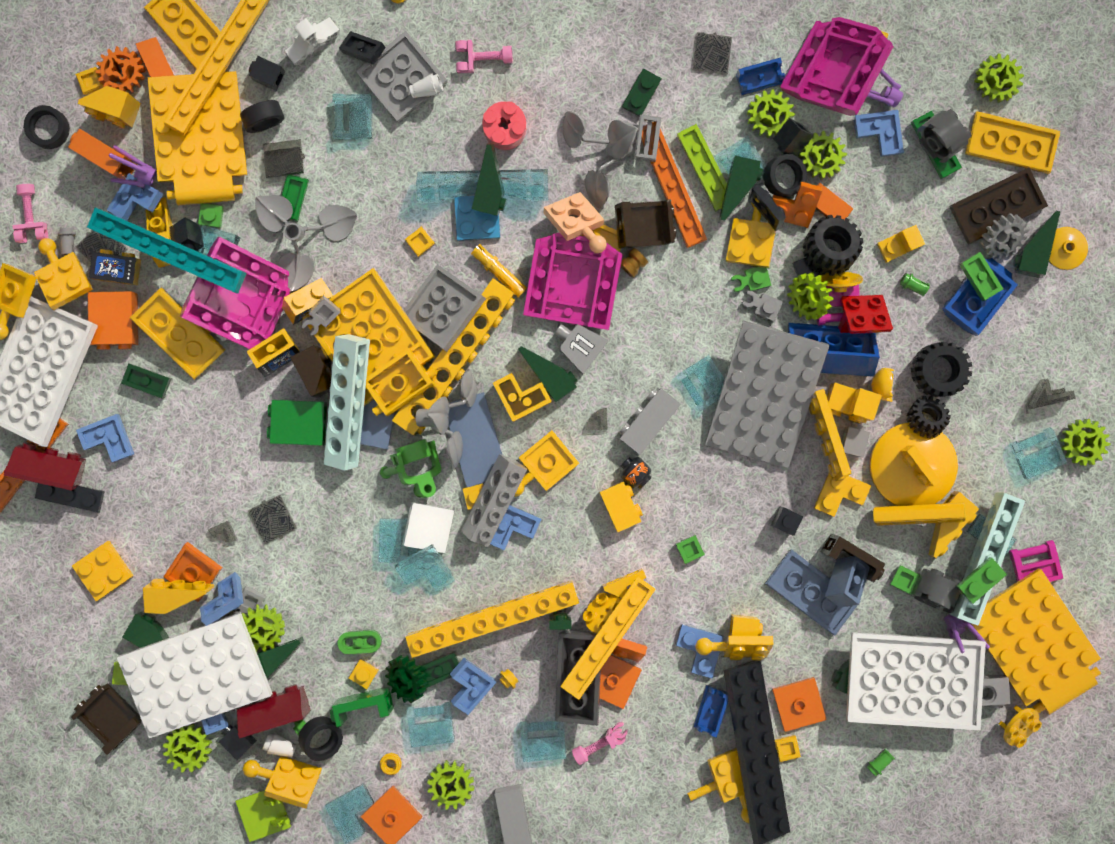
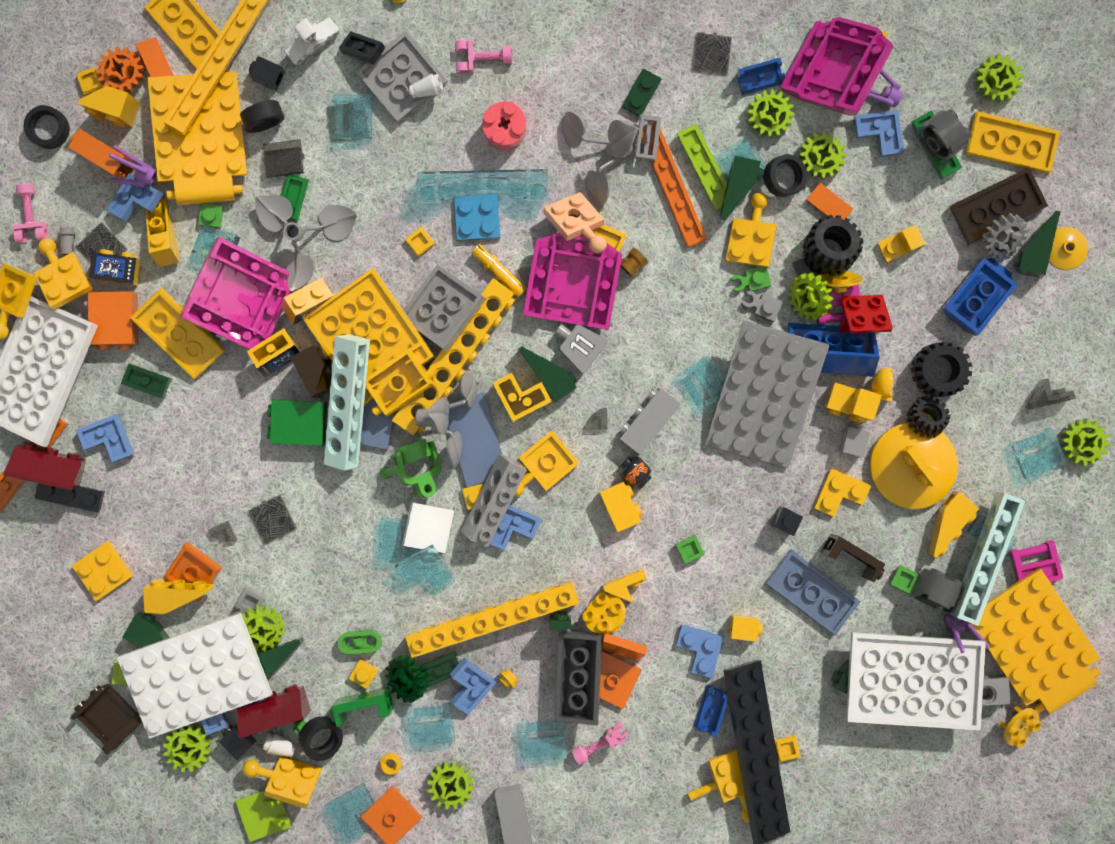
teal plate [87,207,246,293] -> none
black brick [169,217,204,251] -> none
medium blue plate [200,572,244,626] -> none
light grey plate [302,295,340,336] -> none
dark green slope [472,143,507,216] -> none
yellow plate [560,576,656,700] -> none
dark brown panel [614,199,676,249] -> none
yellow plate [695,636,773,660] -> none
black plate [750,184,786,231] -> none
orange plate [772,182,822,228] -> none
orange plate [772,677,827,732] -> none
black brick [773,118,813,157] -> none
yellow plate [809,389,851,481] -> none
sand blue brick [825,556,870,608] -> none
bright green pin [867,749,895,777] -> none
yellow brick [873,503,966,526] -> none
bright green pin [900,273,930,296] -> none
bright green plate [956,557,1007,604] -> none
bright green plate [959,252,1003,302] -> none

